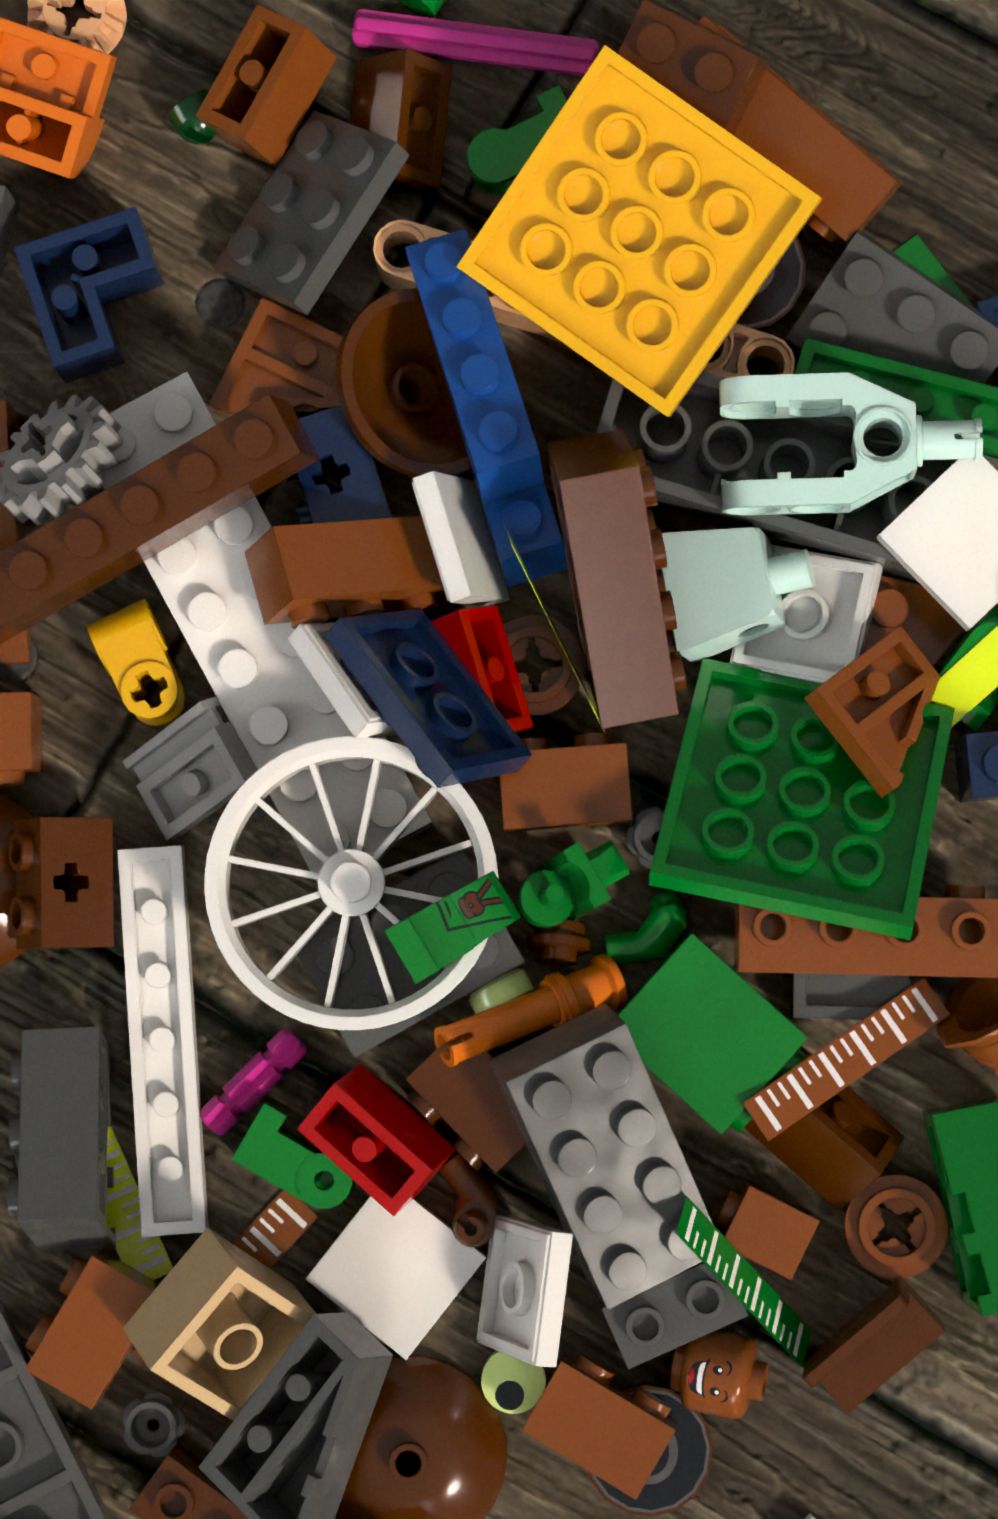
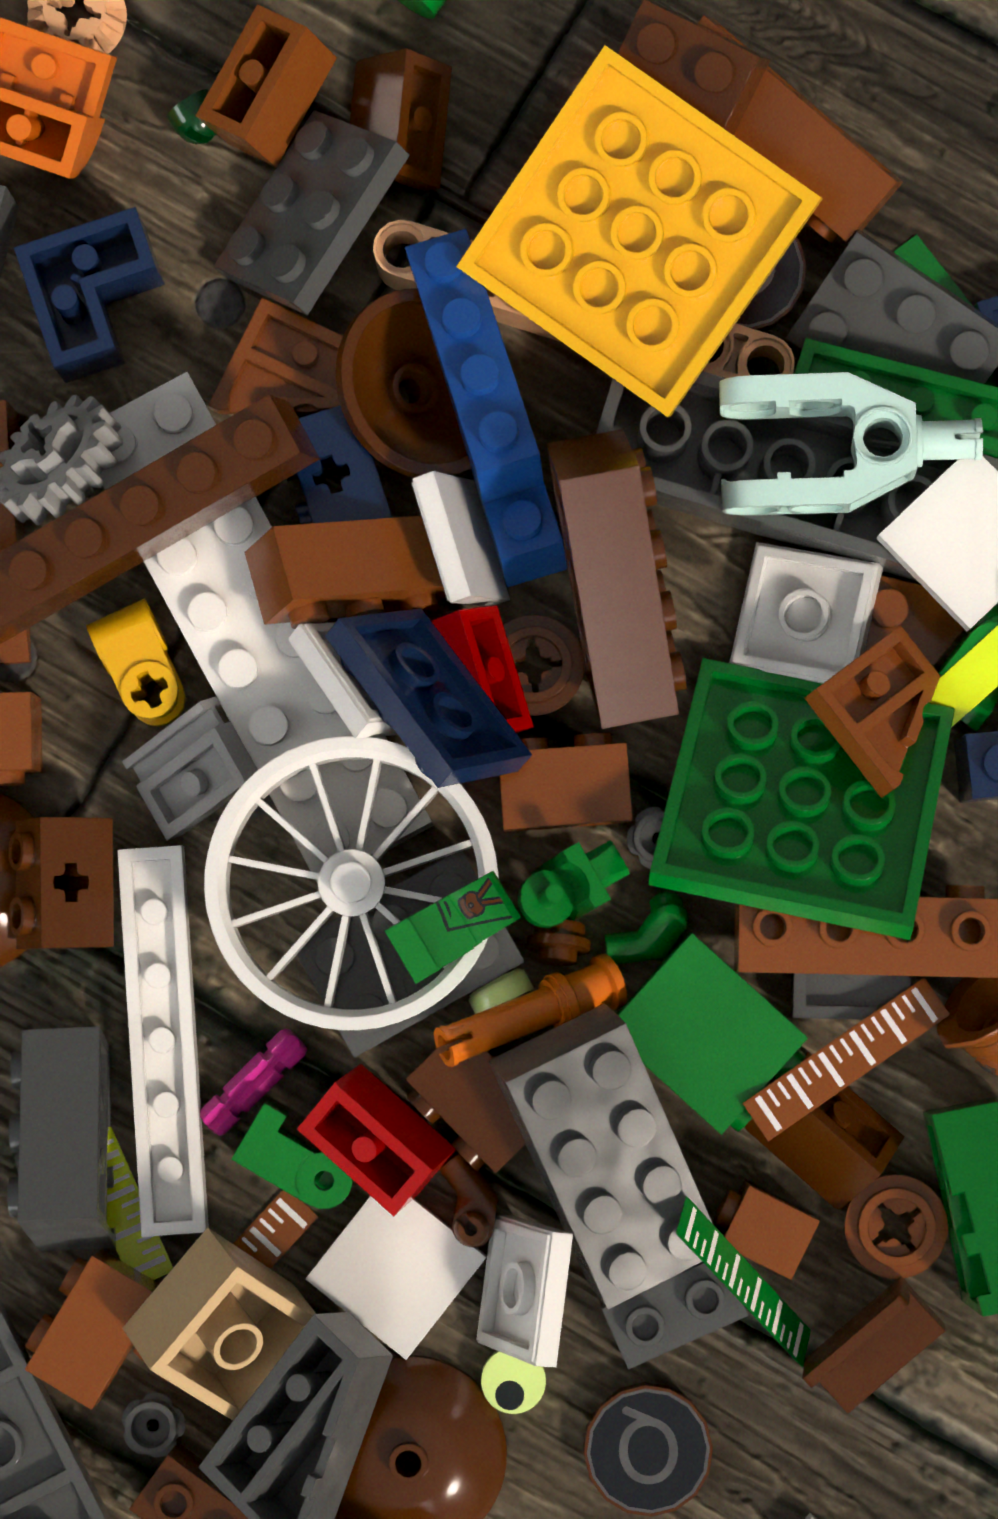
dark pink axle [352,9,599,76] -> none
green leg [467,85,567,196] -> none
neon yellow sticker [507,531,606,733] -> none
dark orange brick [521,1353,677,1500] -> none
light aqua torso [662,527,815,663] -> none
dark orange head [670,1330,769,1419] -> none

